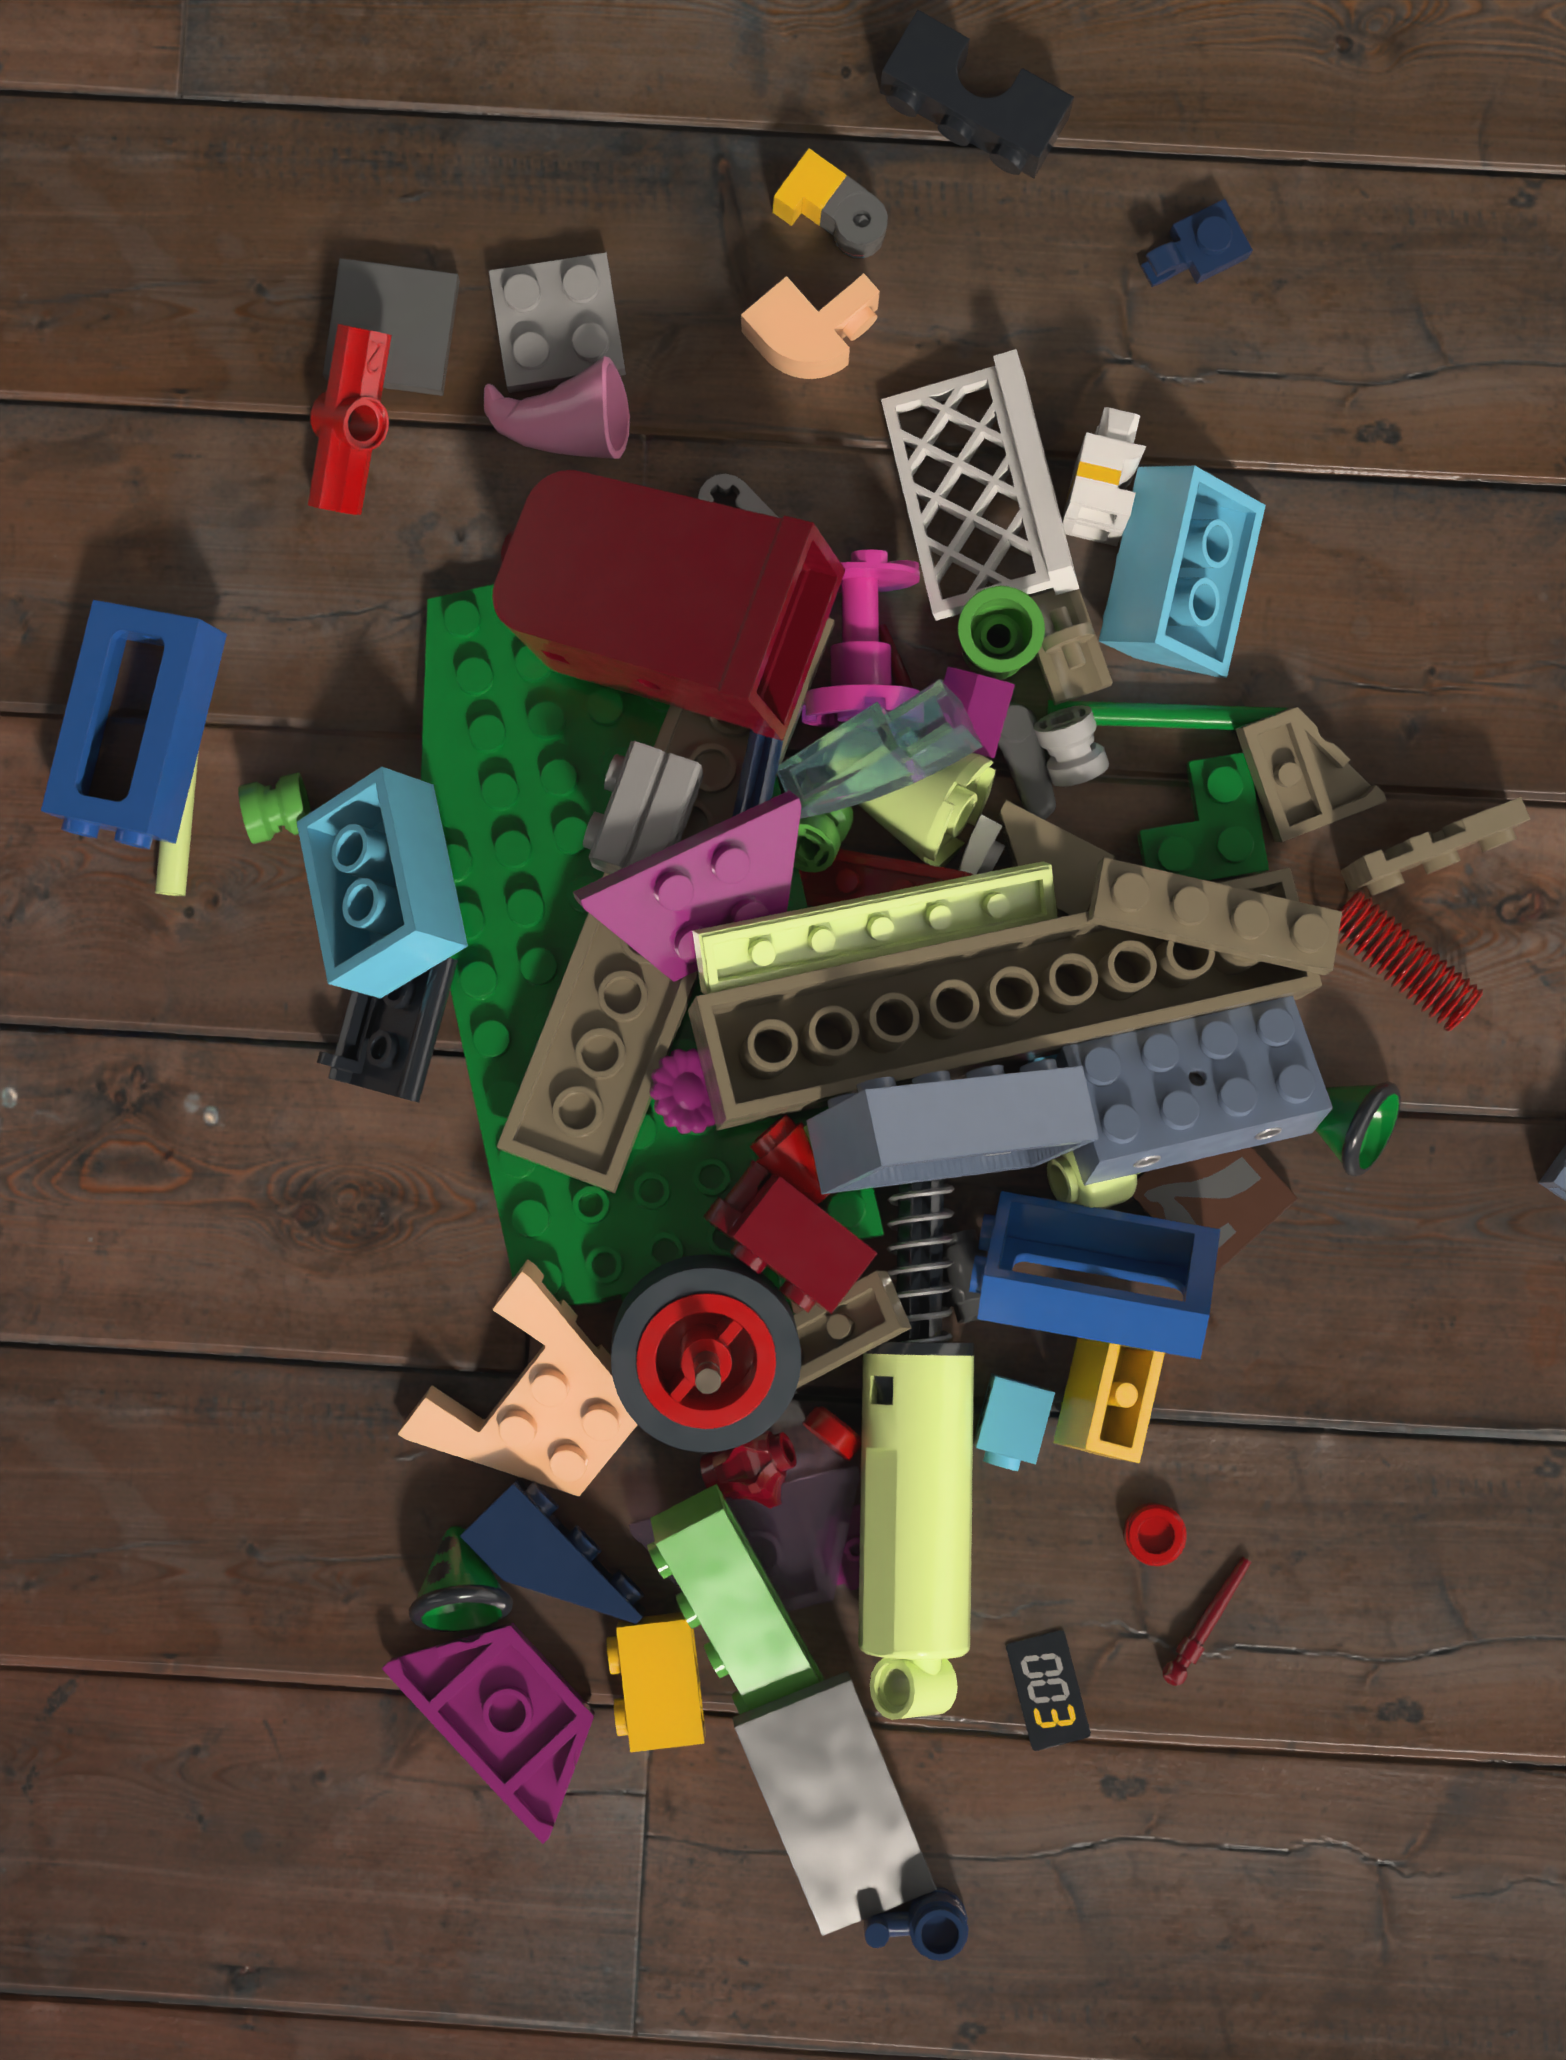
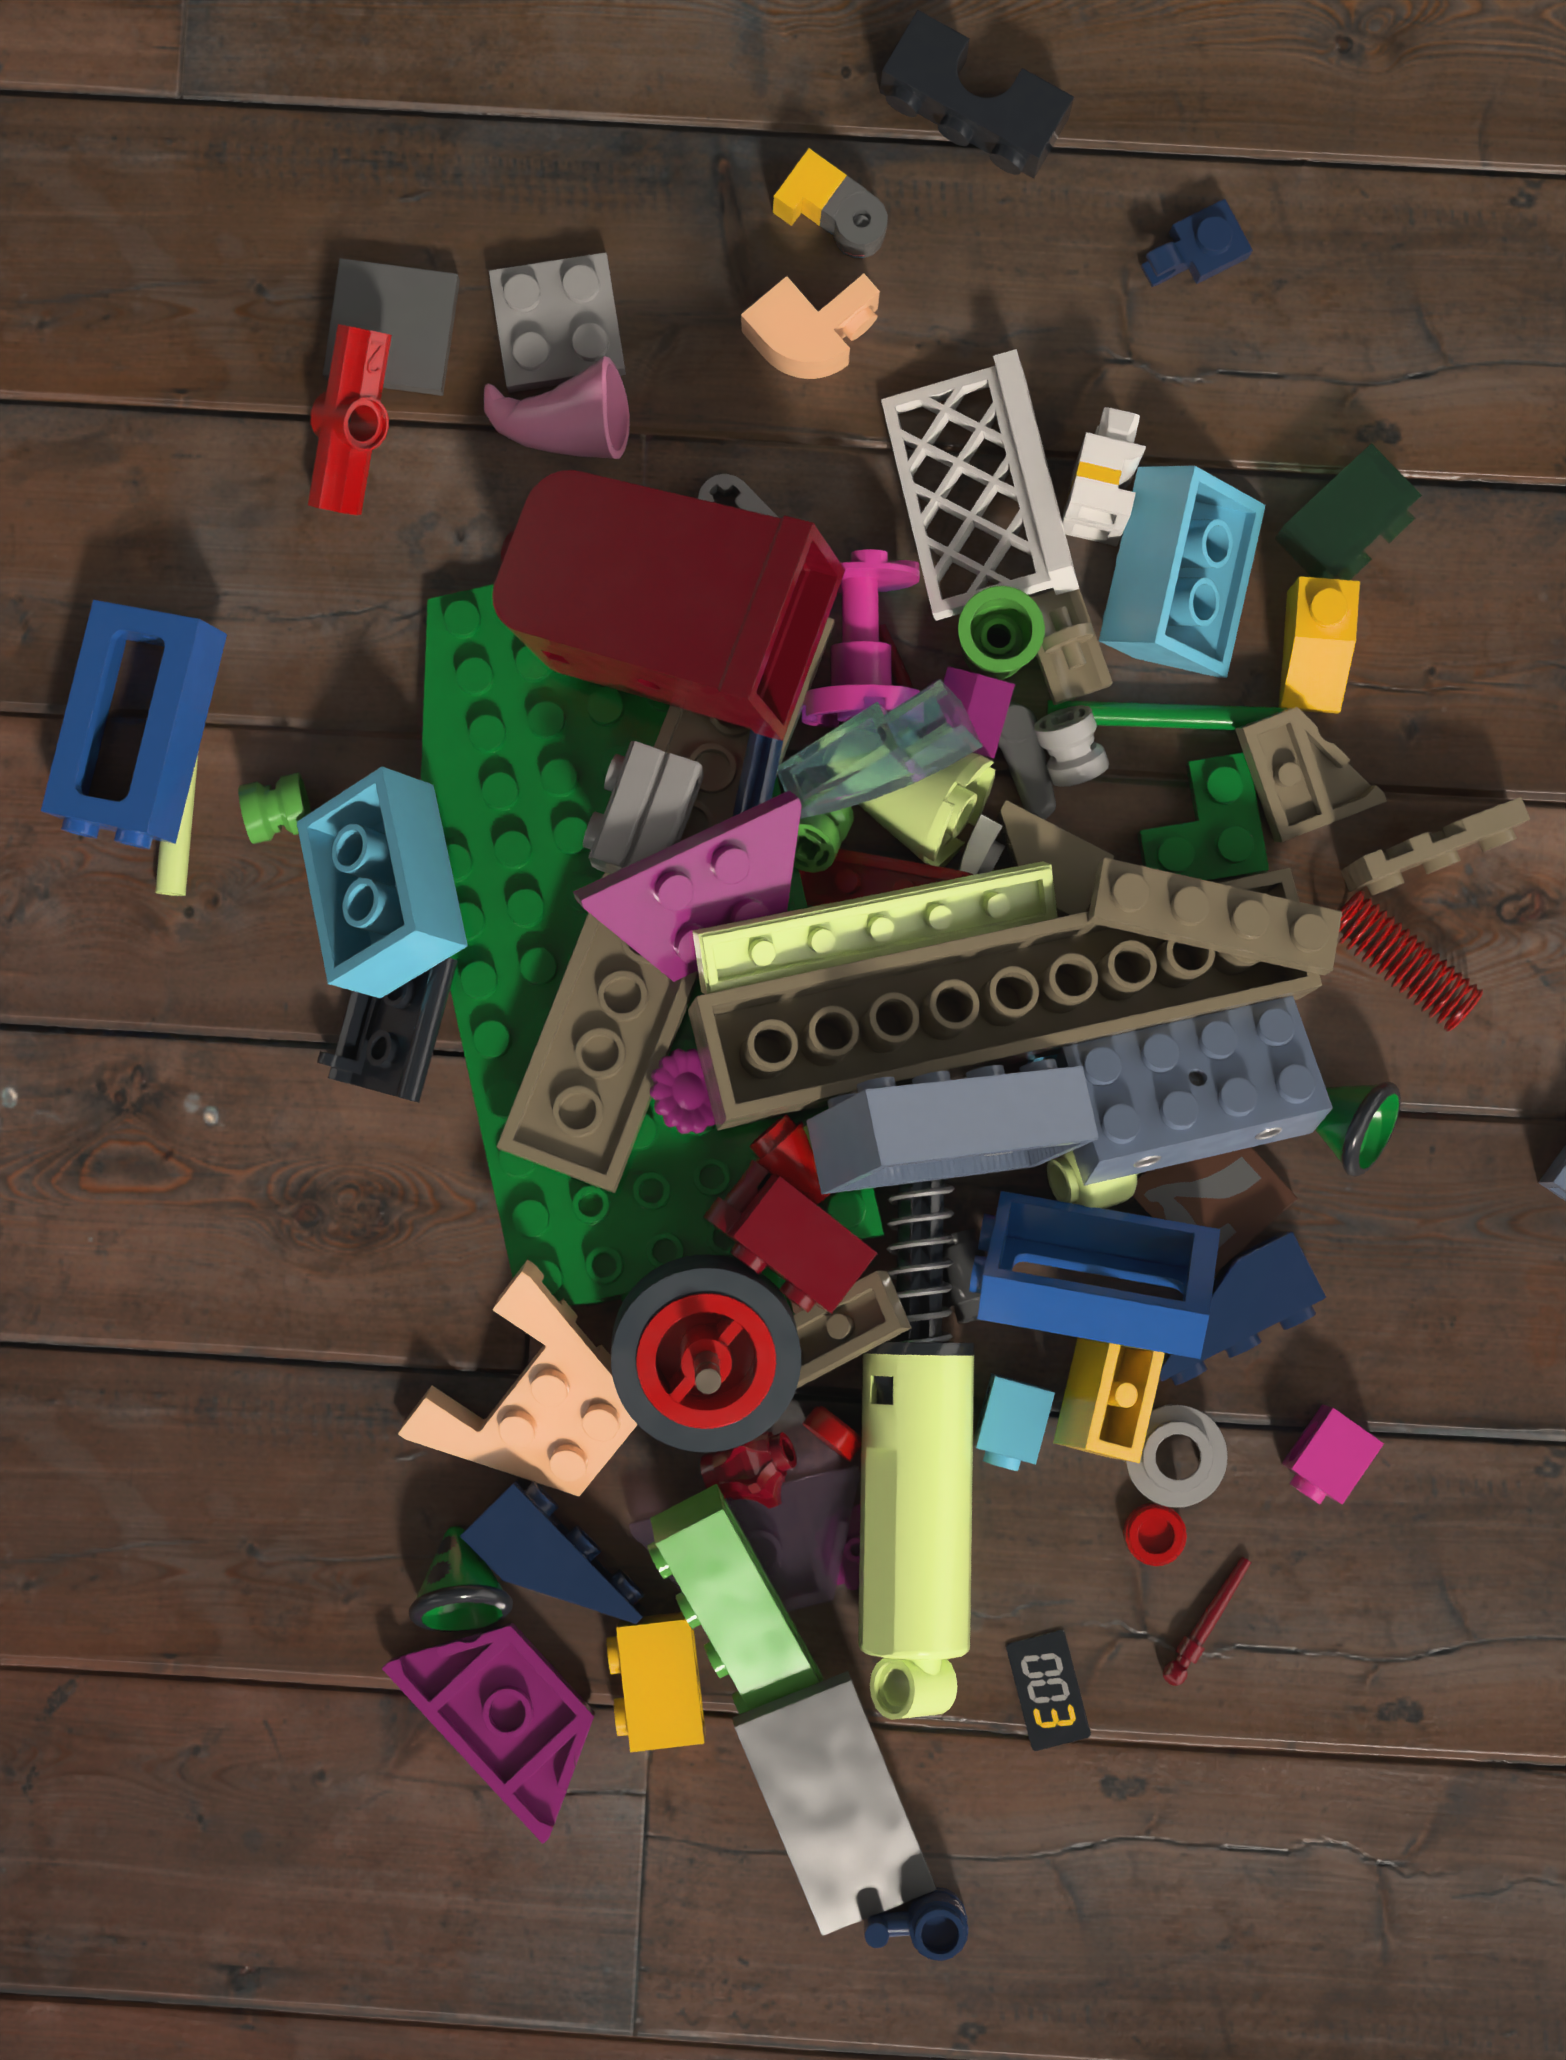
none -> light grey piece [1124,1405,1227,1507]
none -> dark blue slope [1159,1231,1326,1385]
none -> clear green brick [1274,443,1422,580]
none -> yellow slope [1279,576,1360,714]
none -> dark pink brick [1282,1404,1384,1505]

